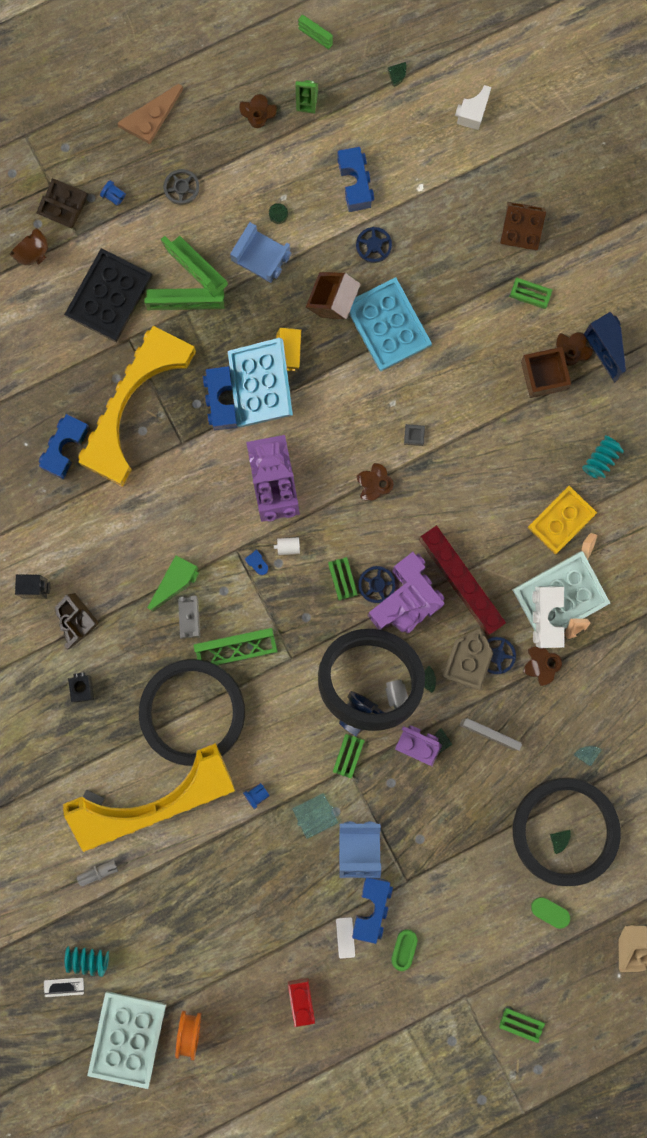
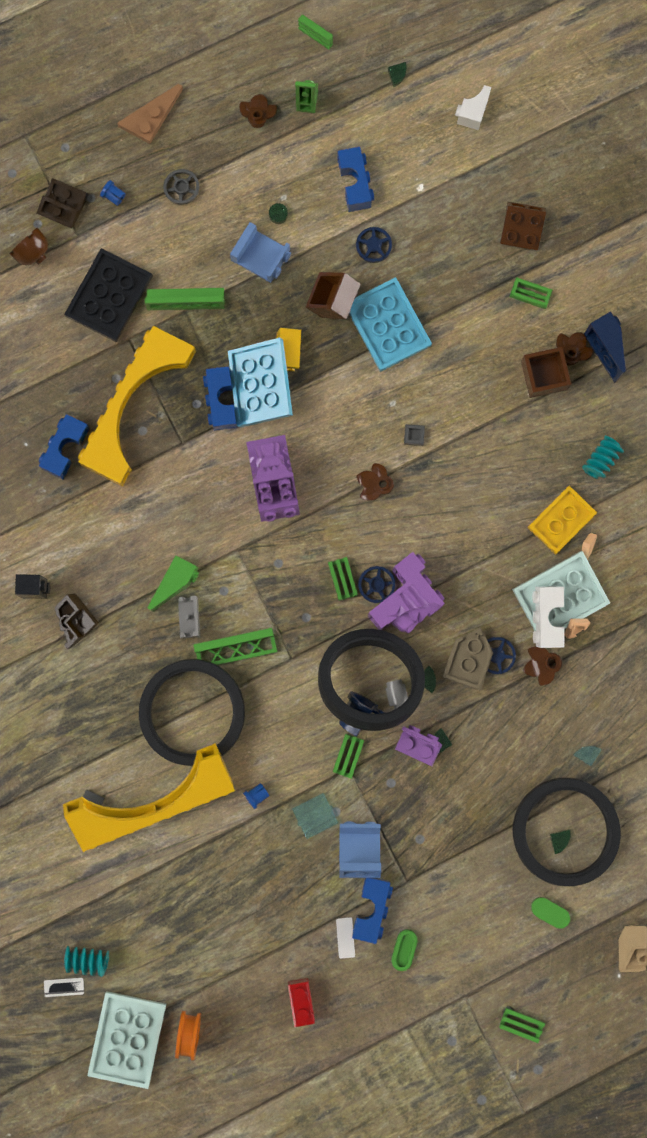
black brick [68,672,94,703] -> none
light grey axle [77,860,118,886] -> none
bright green fence [161,236,228,297] -> none
blue piece [244,550,268,575] -> none
white piece [274,537,300,555] -> none
dark red brick [419,525,506,636] -> none
light grey tile [459,718,522,751] -> none

